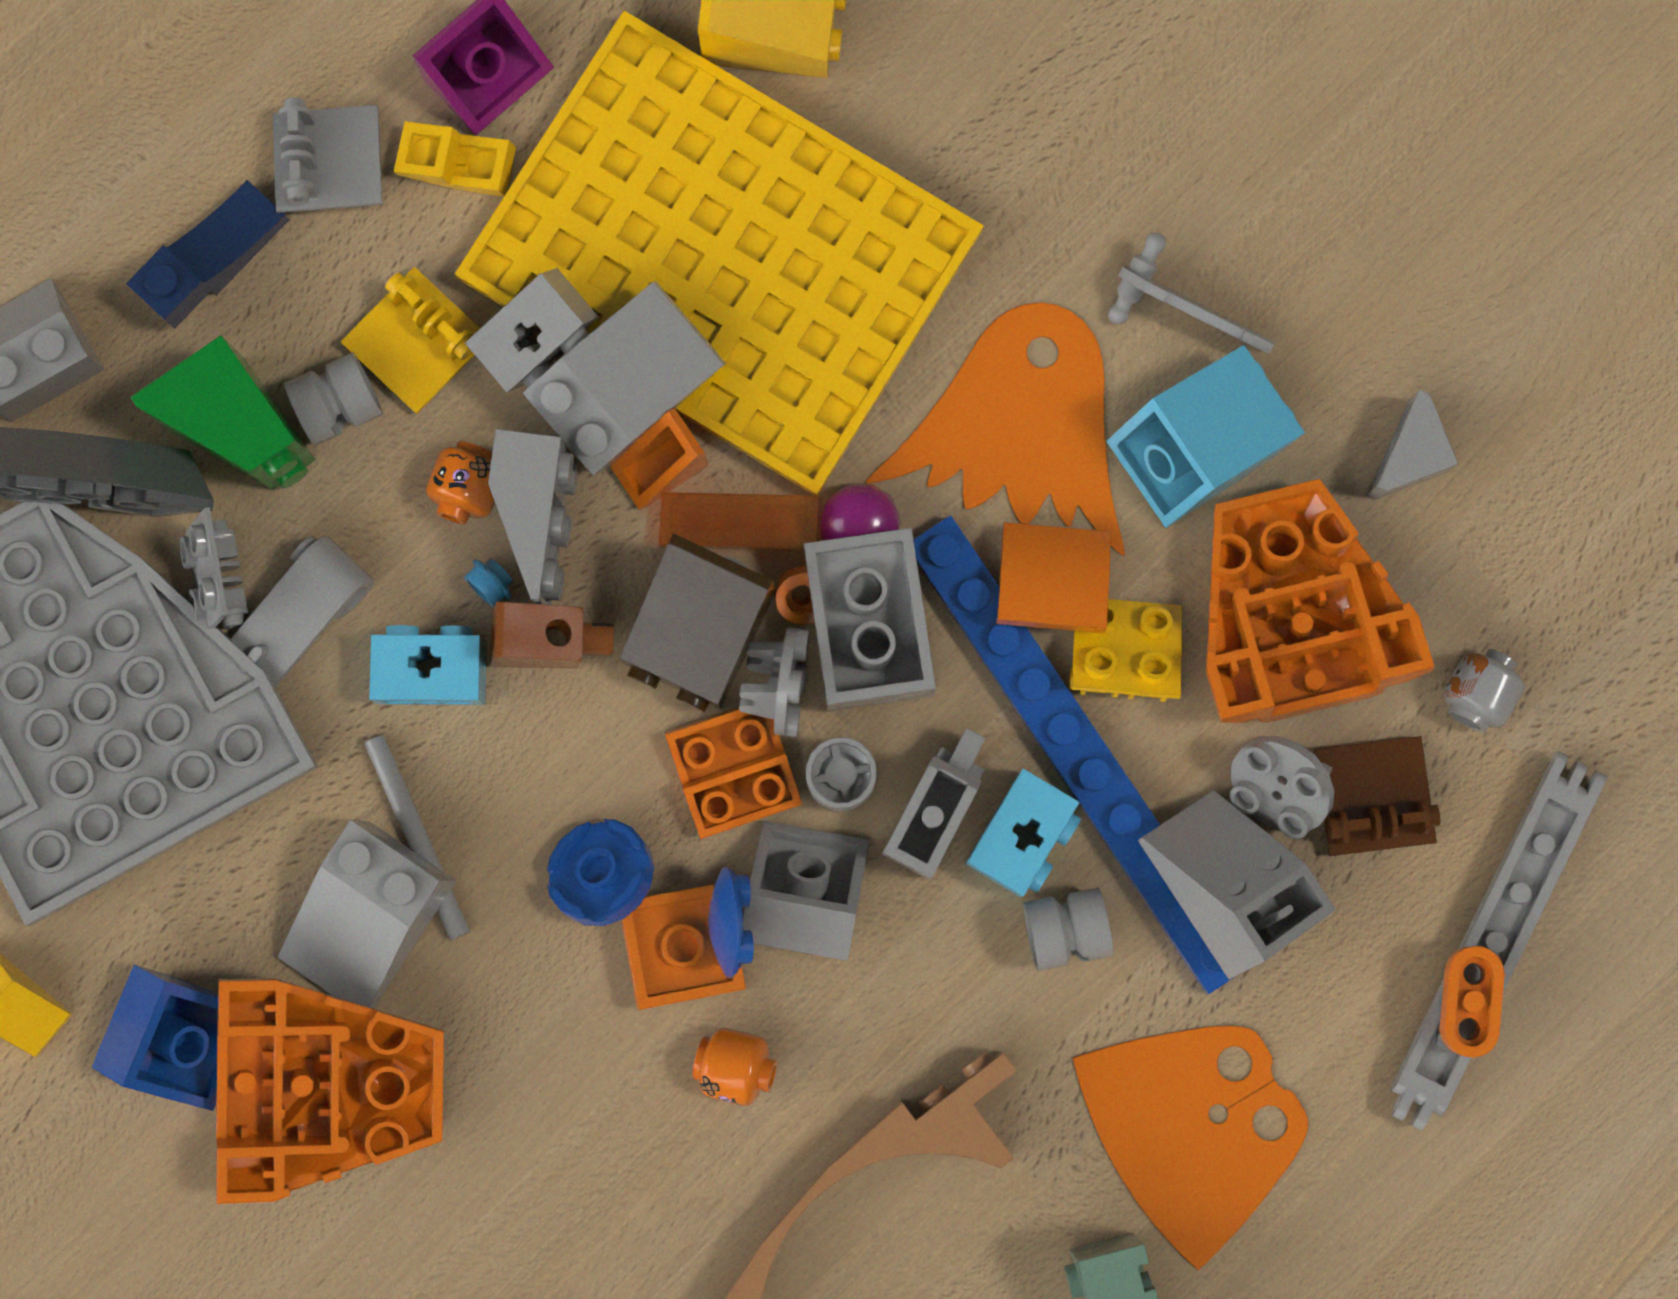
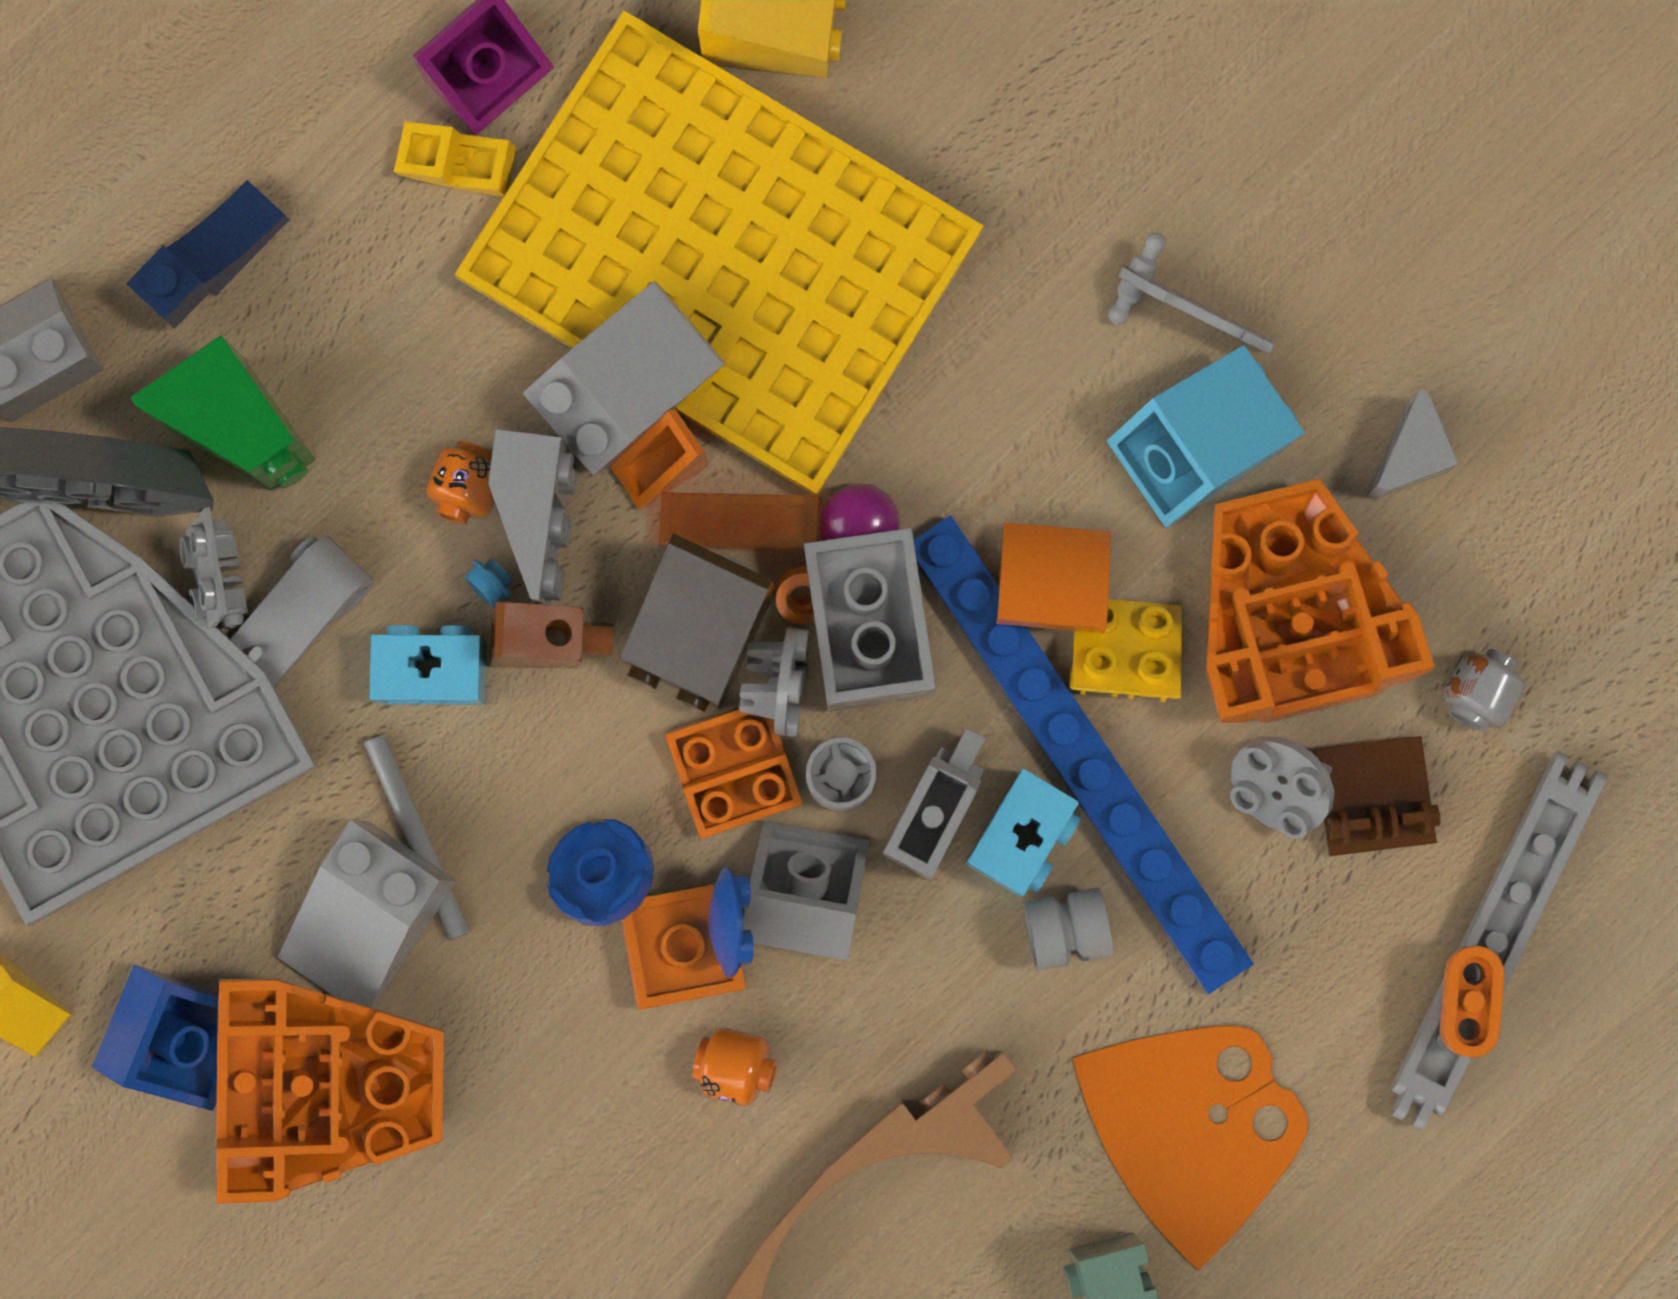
light grey hinge [272,98,383,213] -> none
light grey wheel [284,352,383,446] -> none
yellow hinge [341,267,480,414] -> none
light grey brick [465,268,599,393] -> none
orange piece [866,303,1125,556] -> none
light grey slope [1138,790,1336,980] -> none

